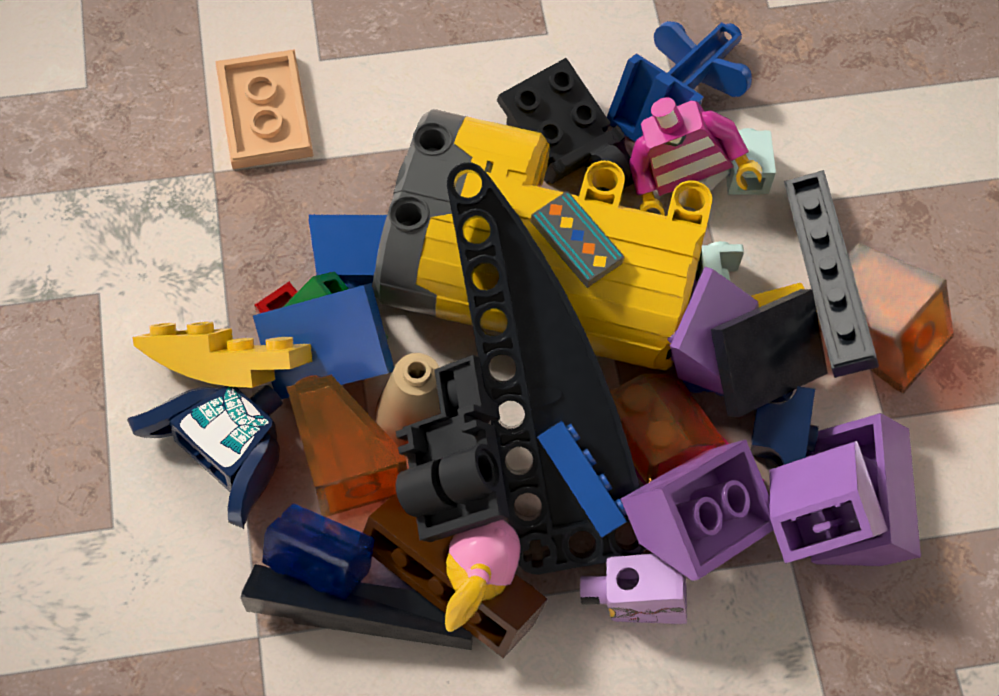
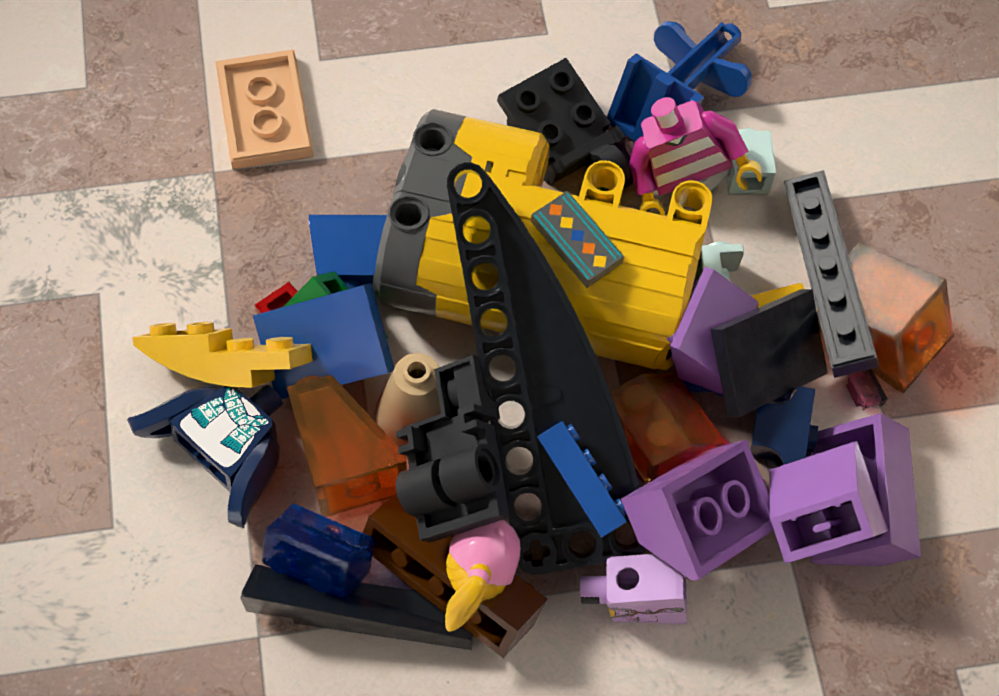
none -> clear pink piece [845,369,888,411]

